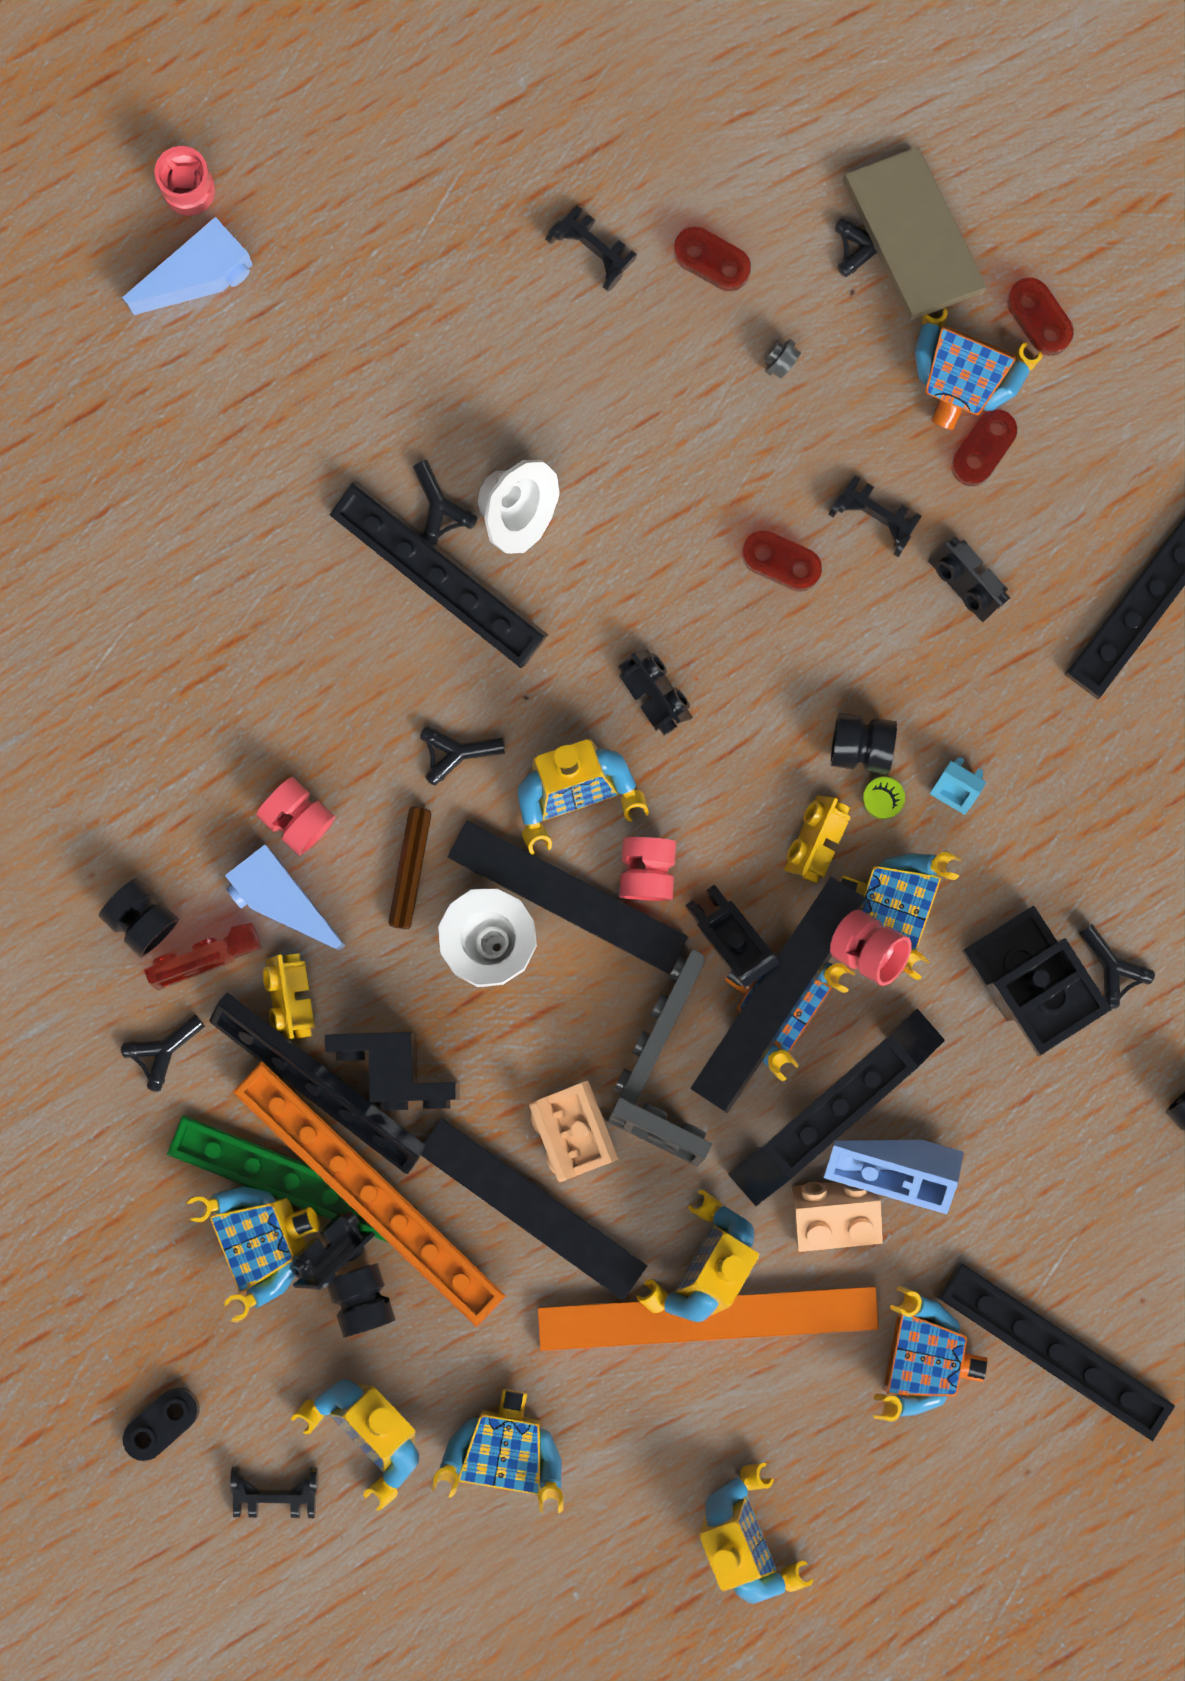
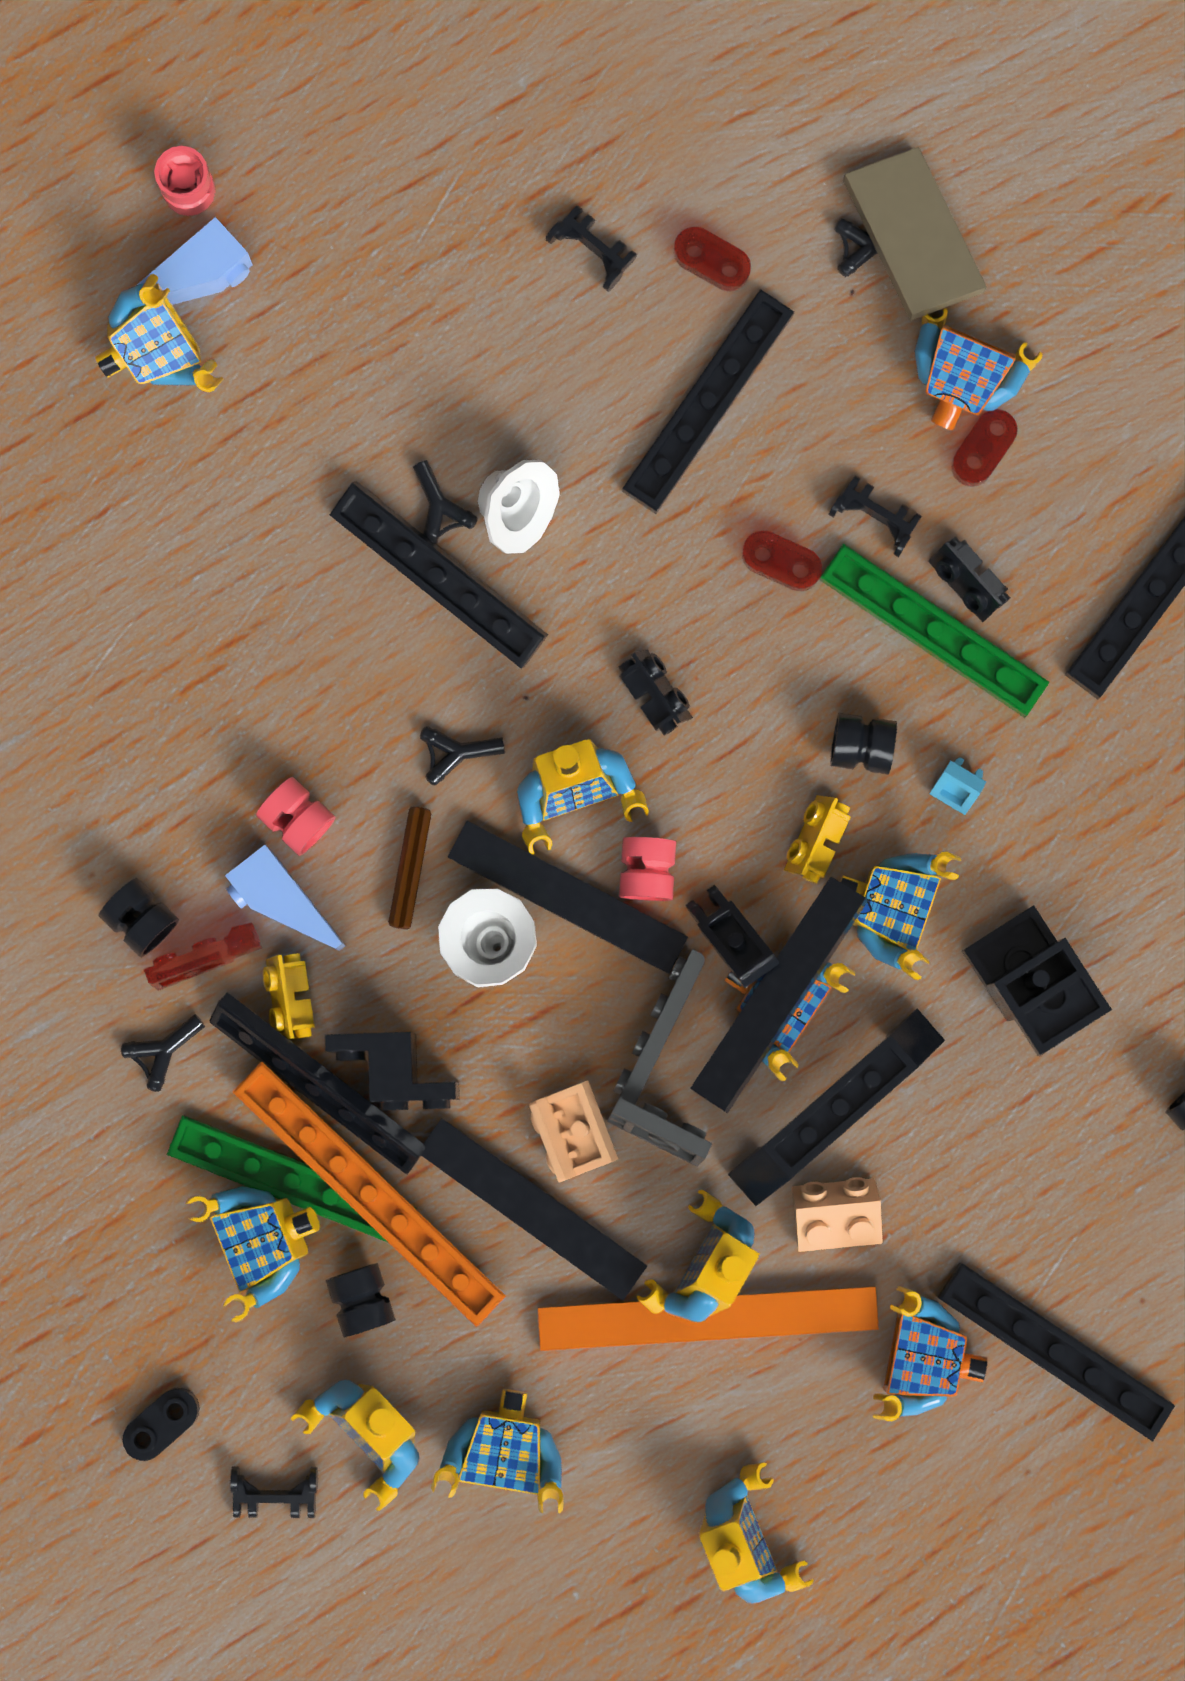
black hinge [290,1211,375,1290] -> none
dark grey plate [764,339,801,378] -> none
light blue slope [824,1140,964,1214] -> none
coral wheel [830,909,912,986] -> none
lime tile [862,777,905,820] -> none
clear red plate [1007,278,1074,356] -> none
black piece [1079,924,1155,1009] -> none
none -> torso [95,274,224,392]
none -> black tile [622,289,794,514]
none -> green tile [819,544,1050,718]

